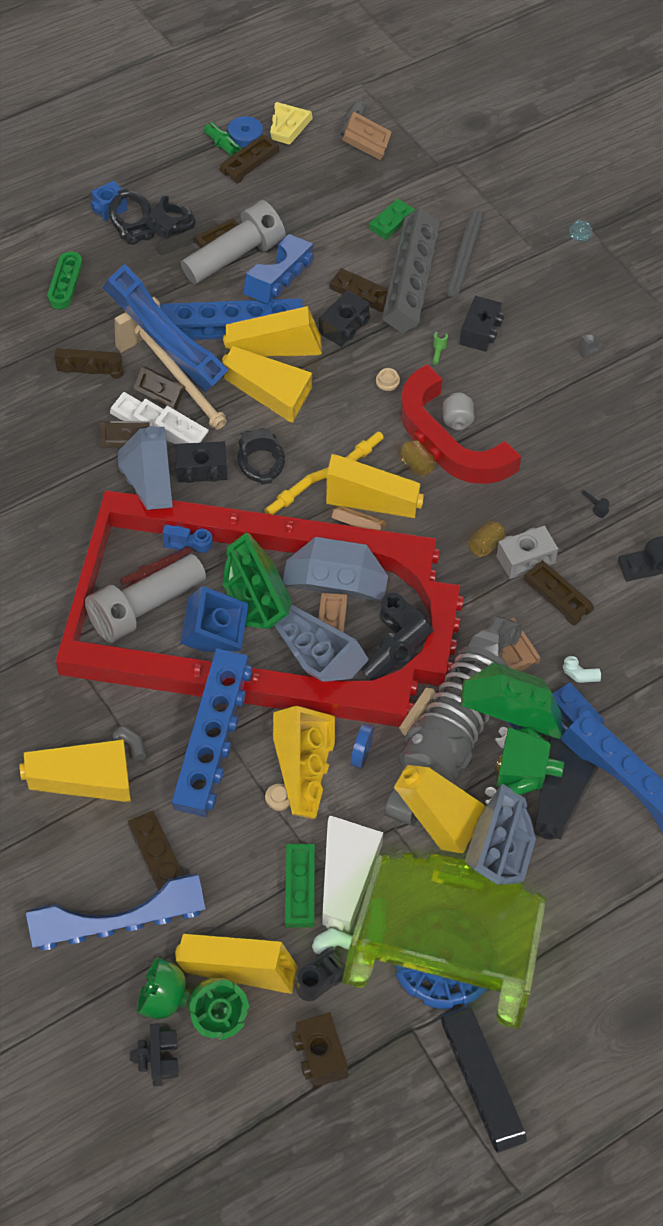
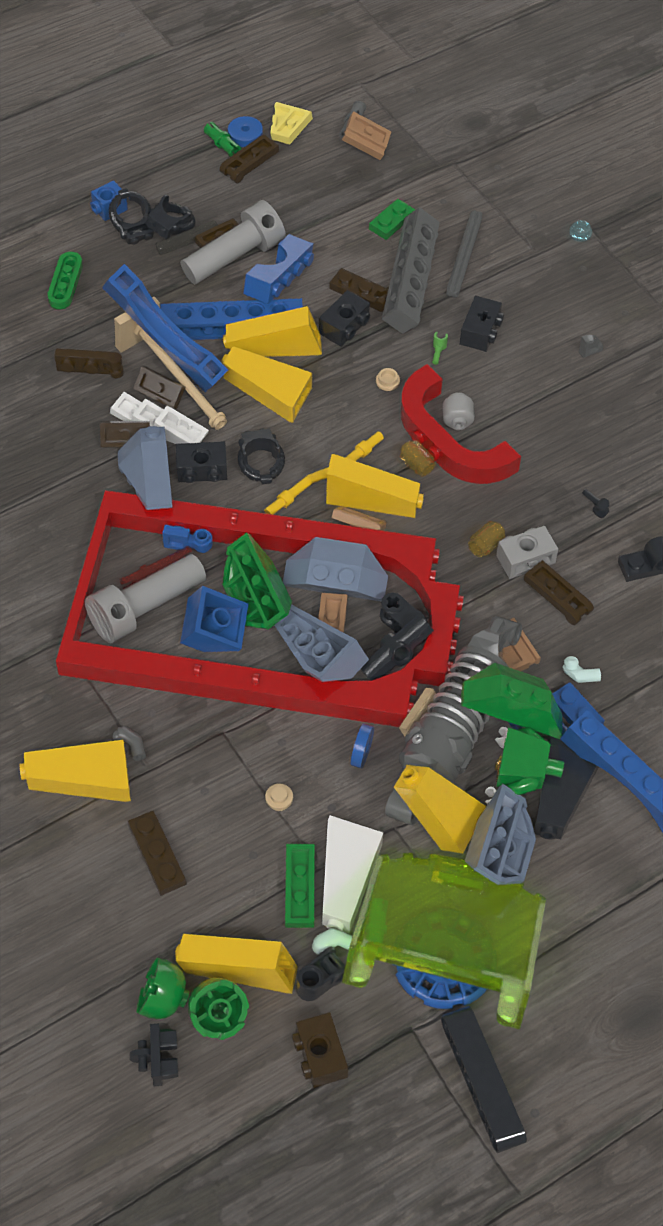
arch [26,873,205,950] -> none
blue brick [172,648,253,817] -> none
yellow wedge [273,706,335,819] -> none

